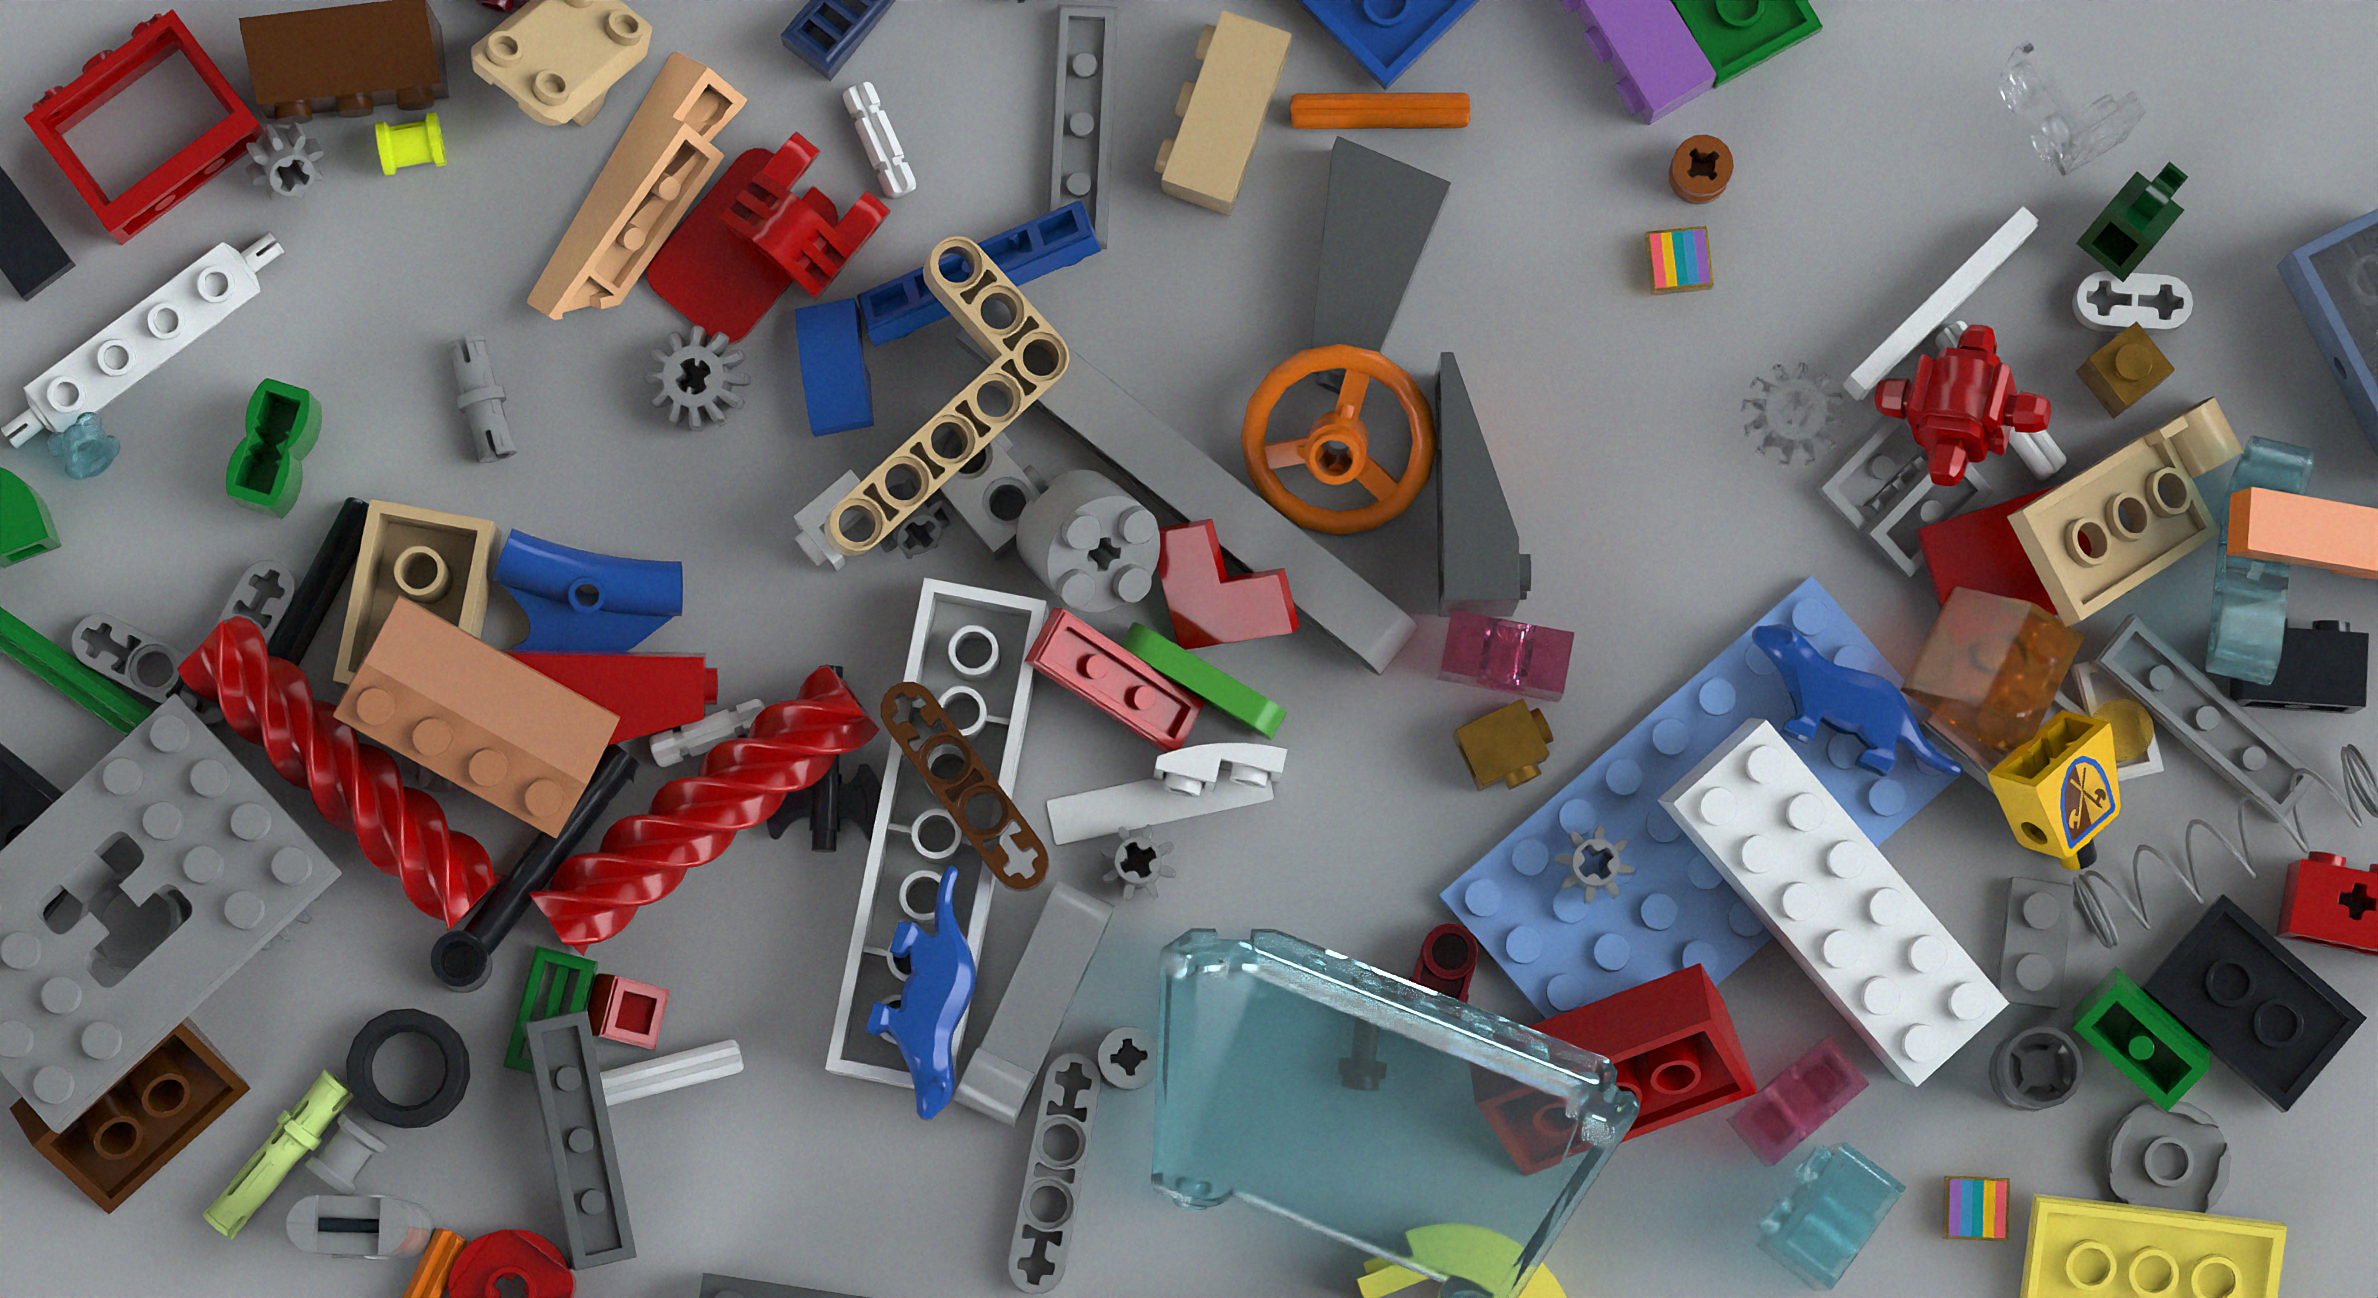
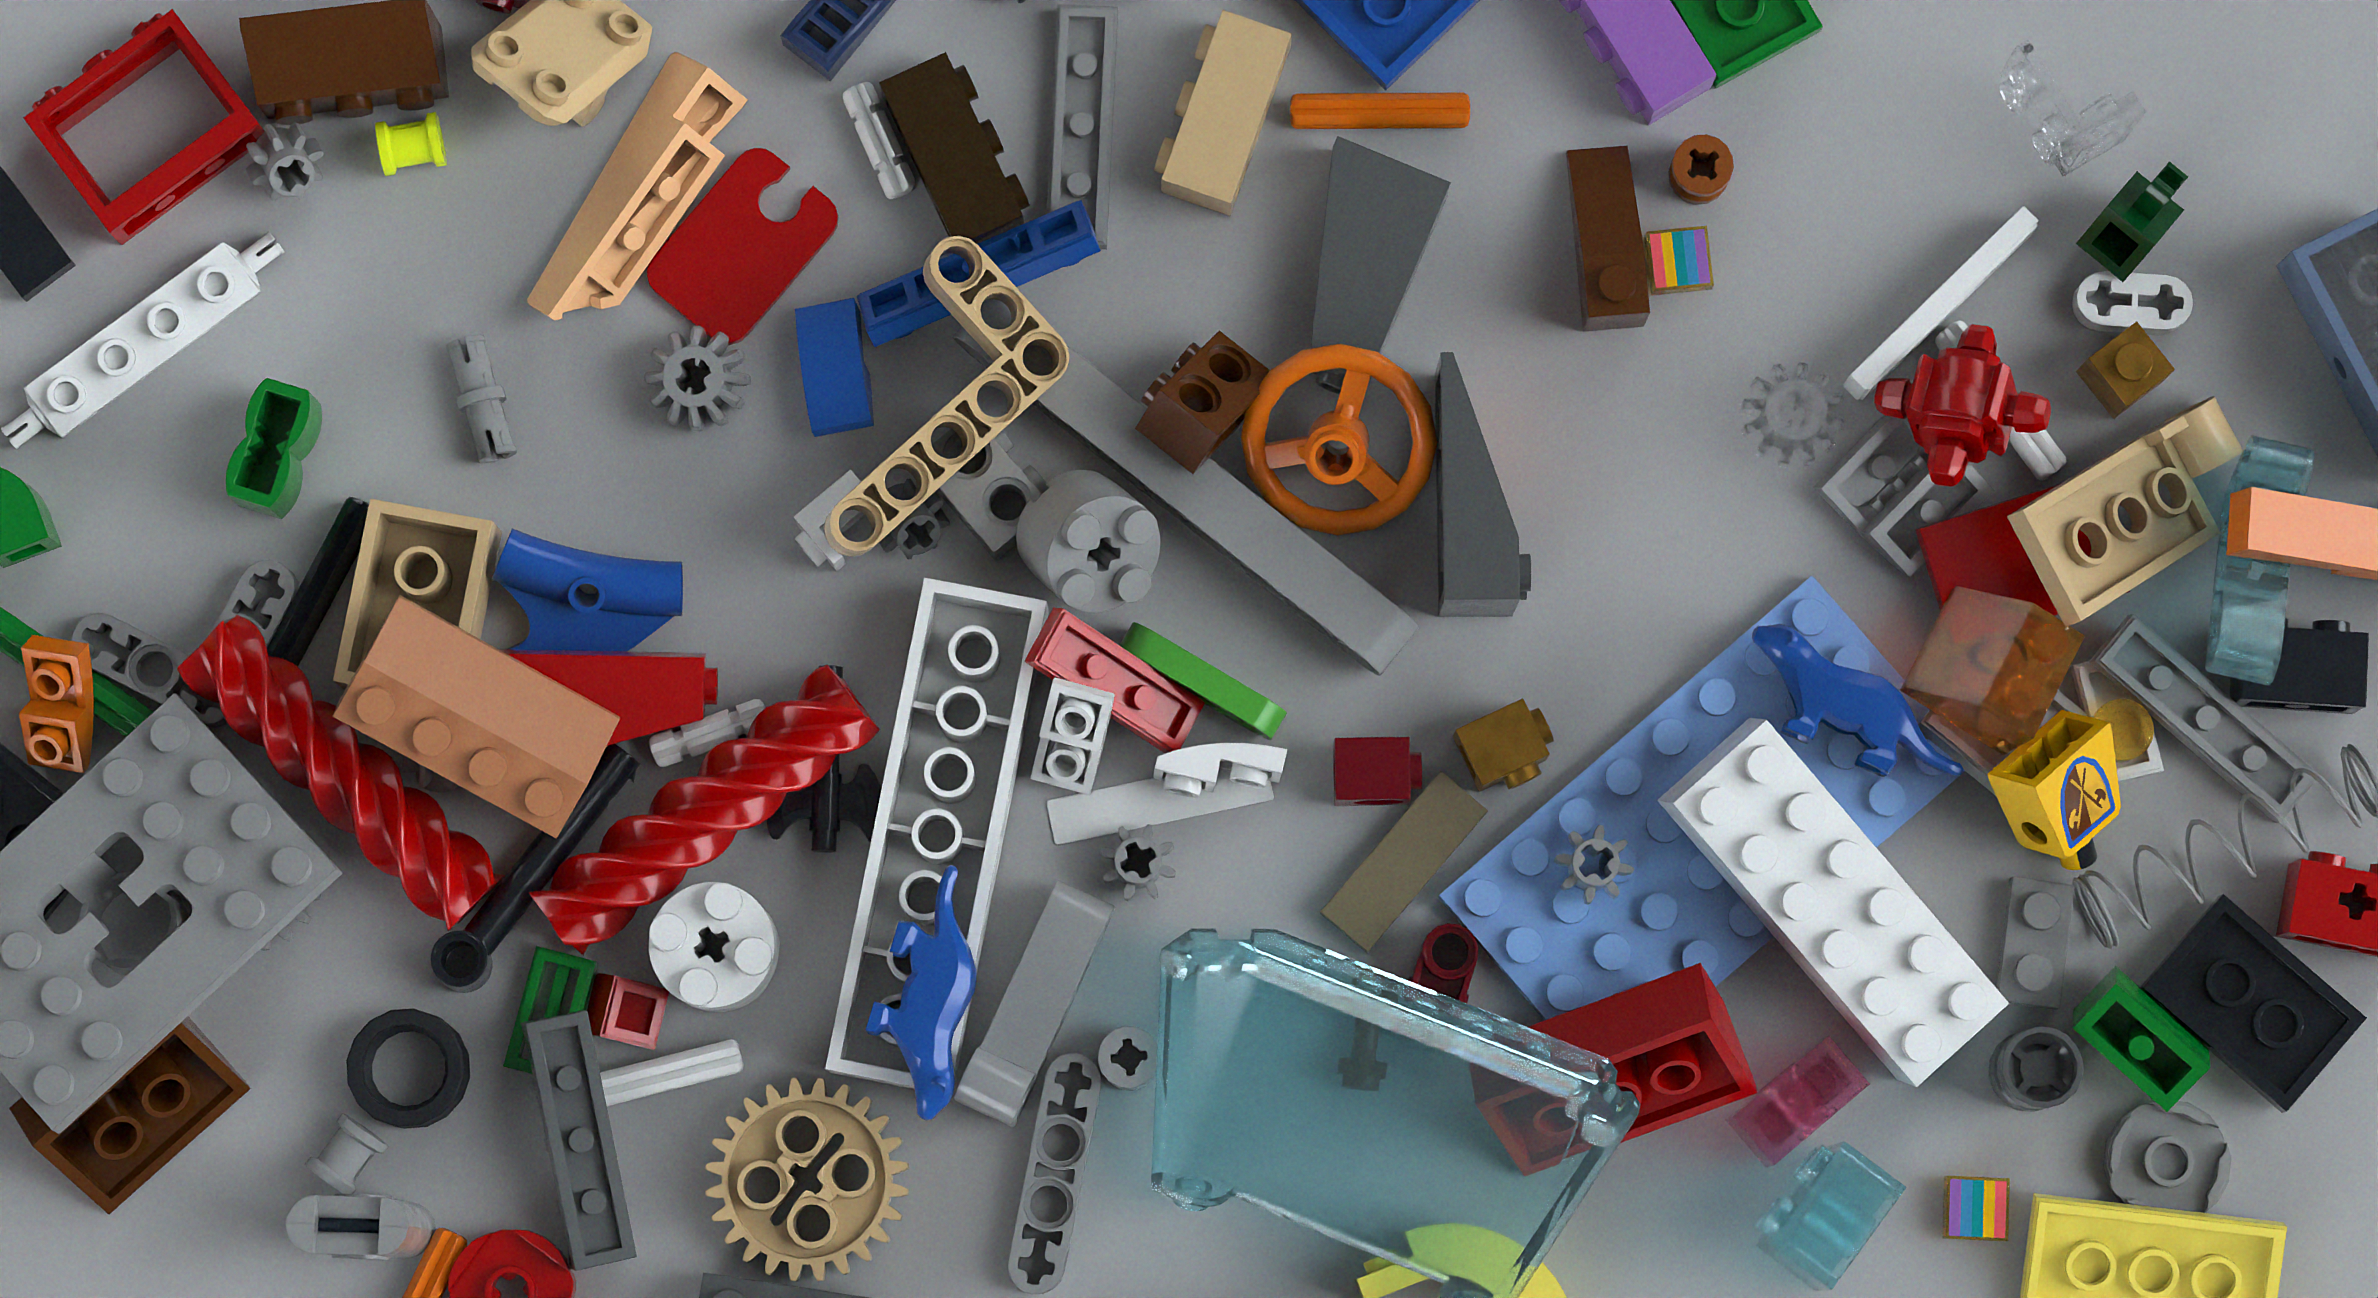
clear light blue plate [47,412,120,480] -> none
yellowish green pin [202,1069,354,1240] -> none
red piece [720,131,891,301] -> none
reddish brown beam [880,682,1049,892] -> none
tile [1157,519,1299,650] -> none
clear pink brick [1437,610,1574,702] -> none
none -> orange slope [19,635,94,773]
none -> white brick [649,882,780,1012]
none -> tan gear [705,1078,909,1282]
none -> dark brown brick [879,52,1030,244]
none -> white slope [1030,677,1115,795]
none -> reddish brown brick [1135,330,1270,474]
none -> dark tan tile [1320,771,1488,953]
none -> dark red brick [1333,737,1422,806]
none -> reddish brown slope [1566,145,1650,332]

